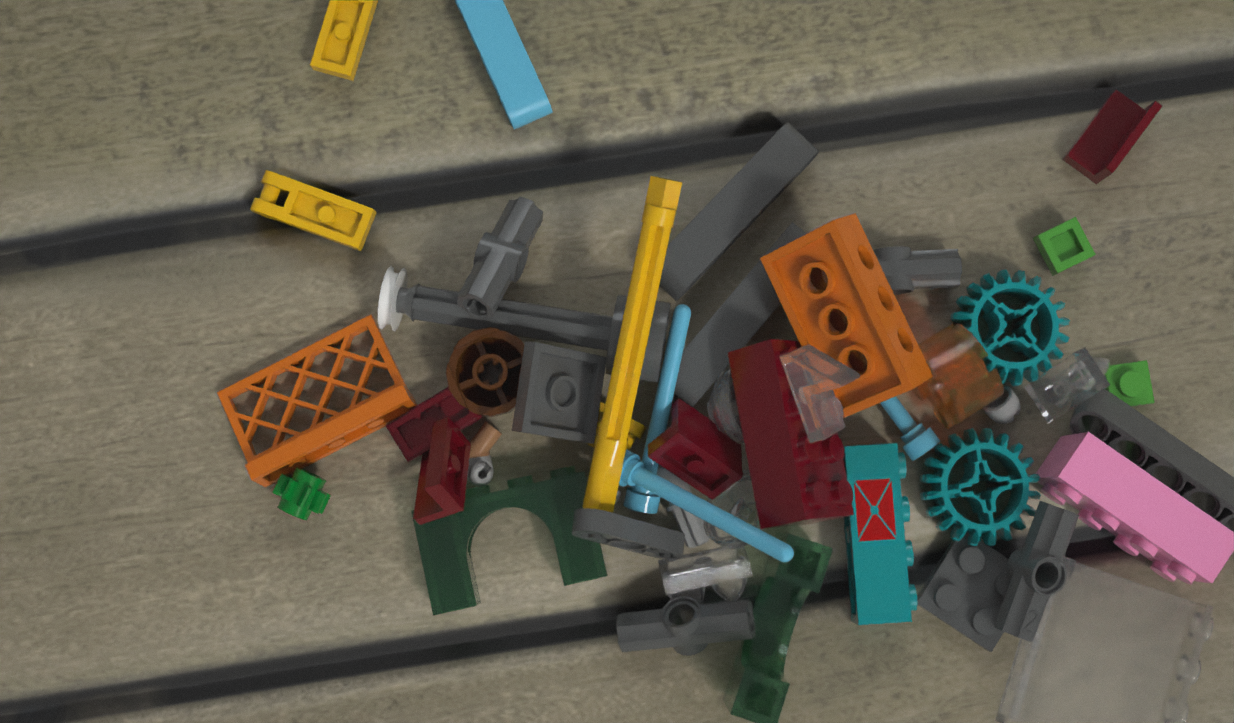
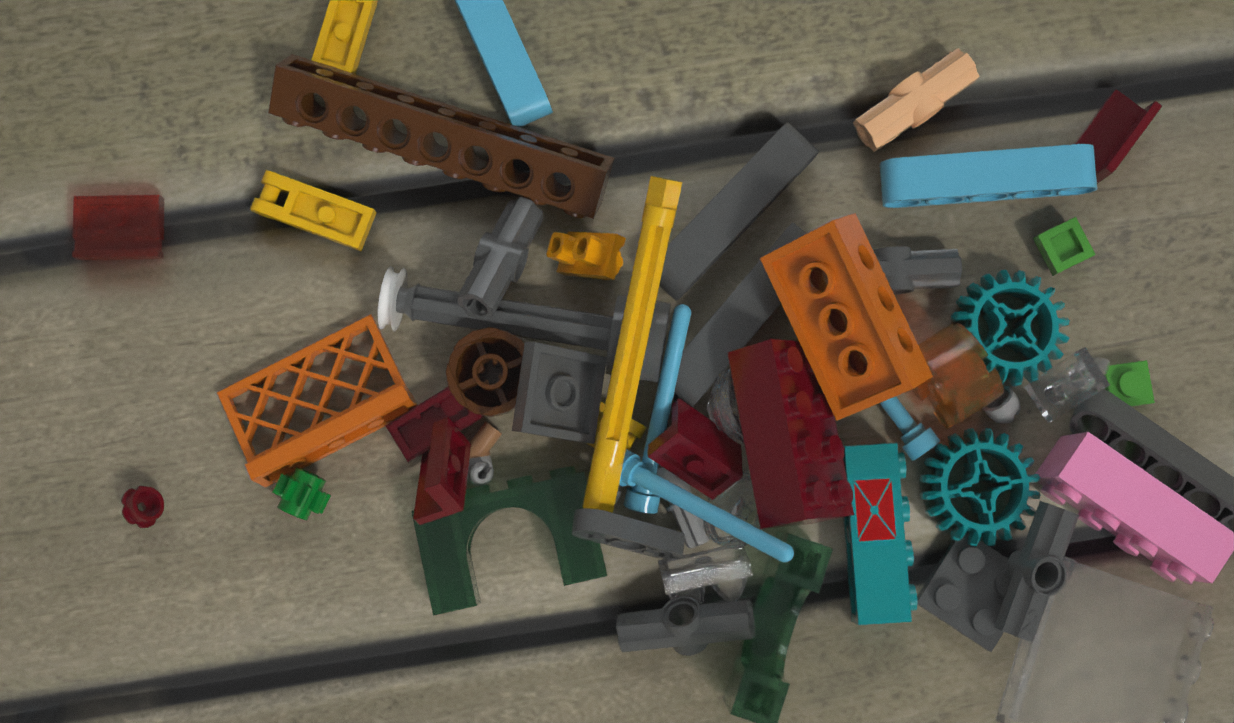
clear slope [780,344,860,443] -> none
none -> clear red plate [72,195,165,260]
none -> dark red plate [121,486,164,528]
none -> reddish brown brick [268,54,615,219]
none -> light orange hips [546,231,626,280]
none -> light nougat piece [853,48,980,152]
none -> medium azure beam [880,144,1097,208]

